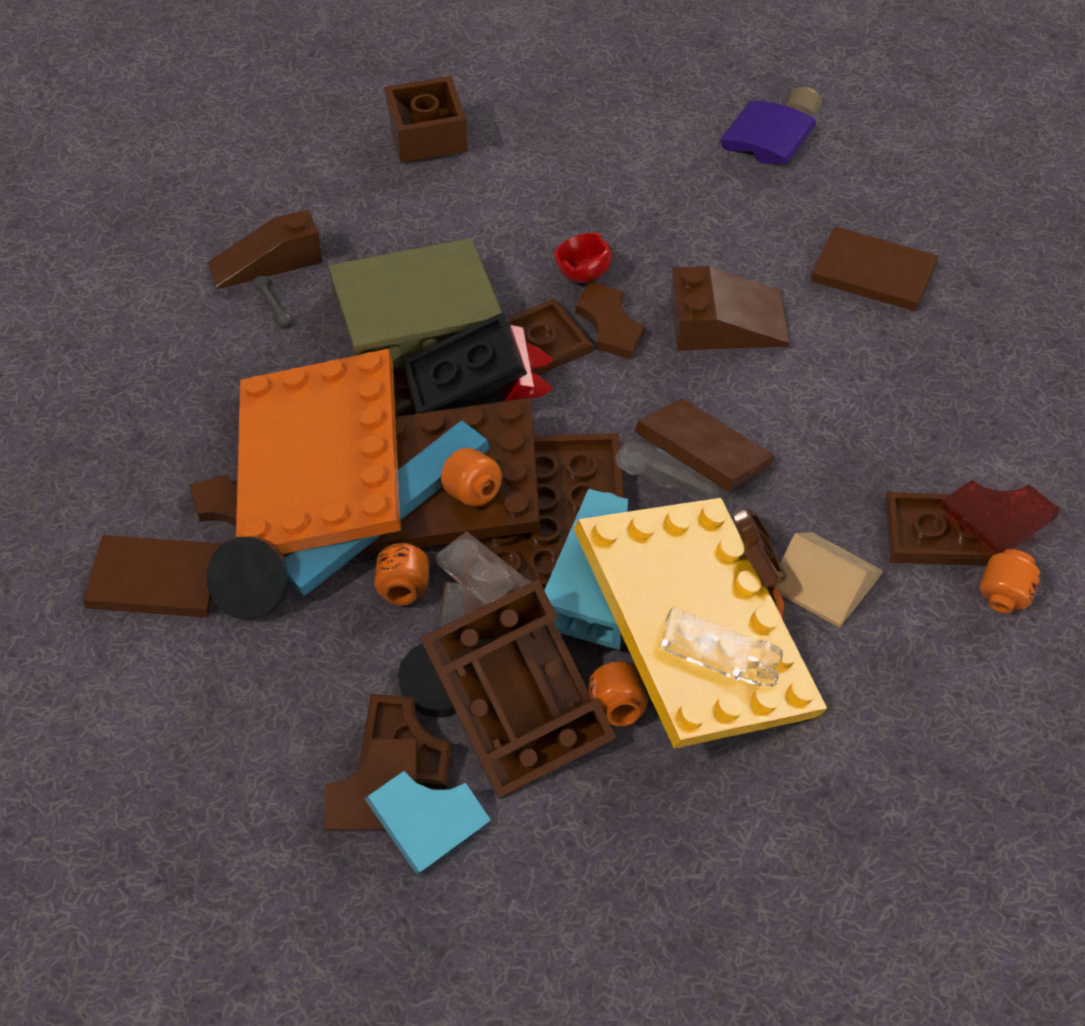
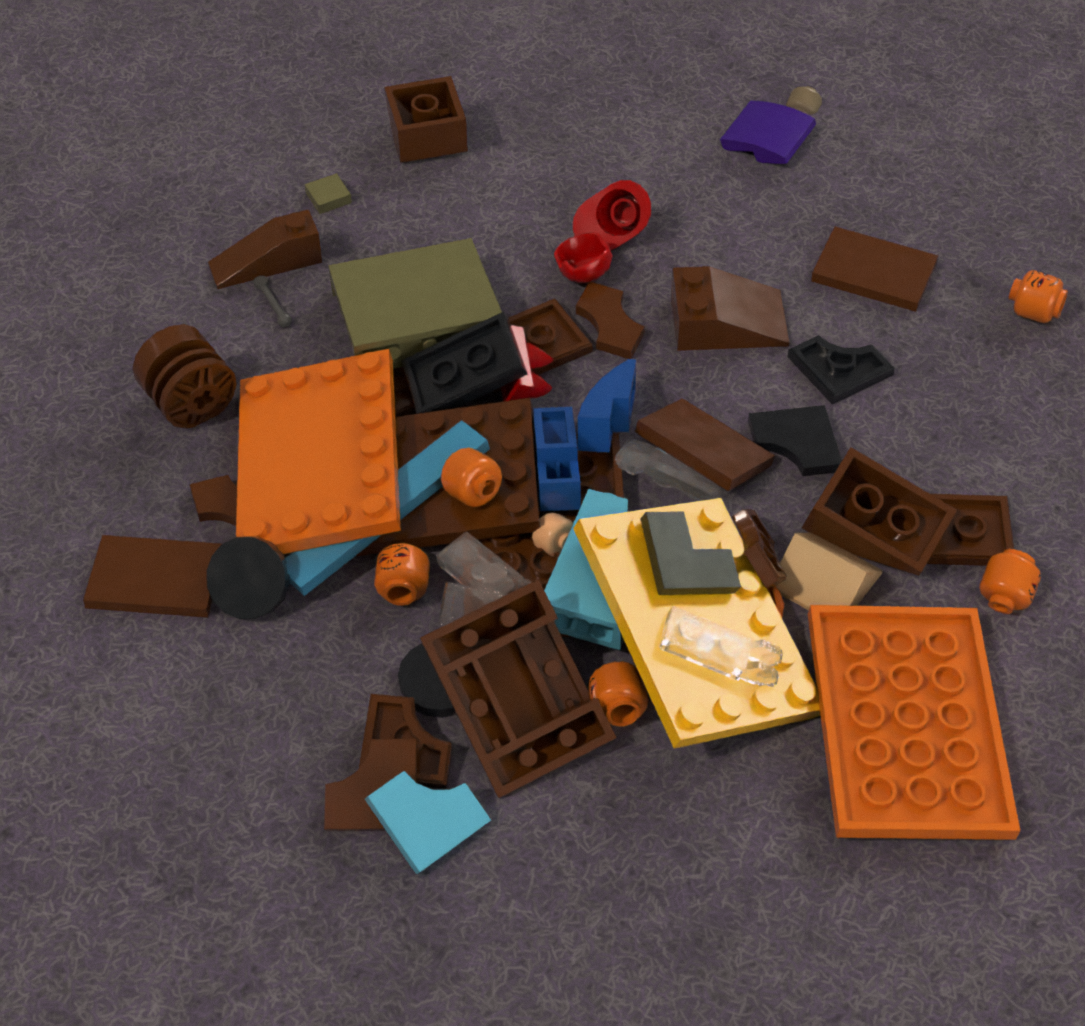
clear red tile [941,480,1059,554] -> none
none -> reddish brown wheel [132,324,237,429]
none -> olive tile [305,173,352,214]
none -> light nougat piece [532,512,573,556]
none -> blue slope [533,407,581,511]
none -> red piece [573,180,652,250]
none -> blue slope [578,359,636,452]
none -> pearl dark grey tile [640,511,741,595]
none -> black tile [748,405,842,476]
none -> black tile [787,335,895,404]
none -> reddish brown slope [801,447,957,576]
none -> orange plate [808,605,1020,840]
none -> orange head [1009,270,1068,324]

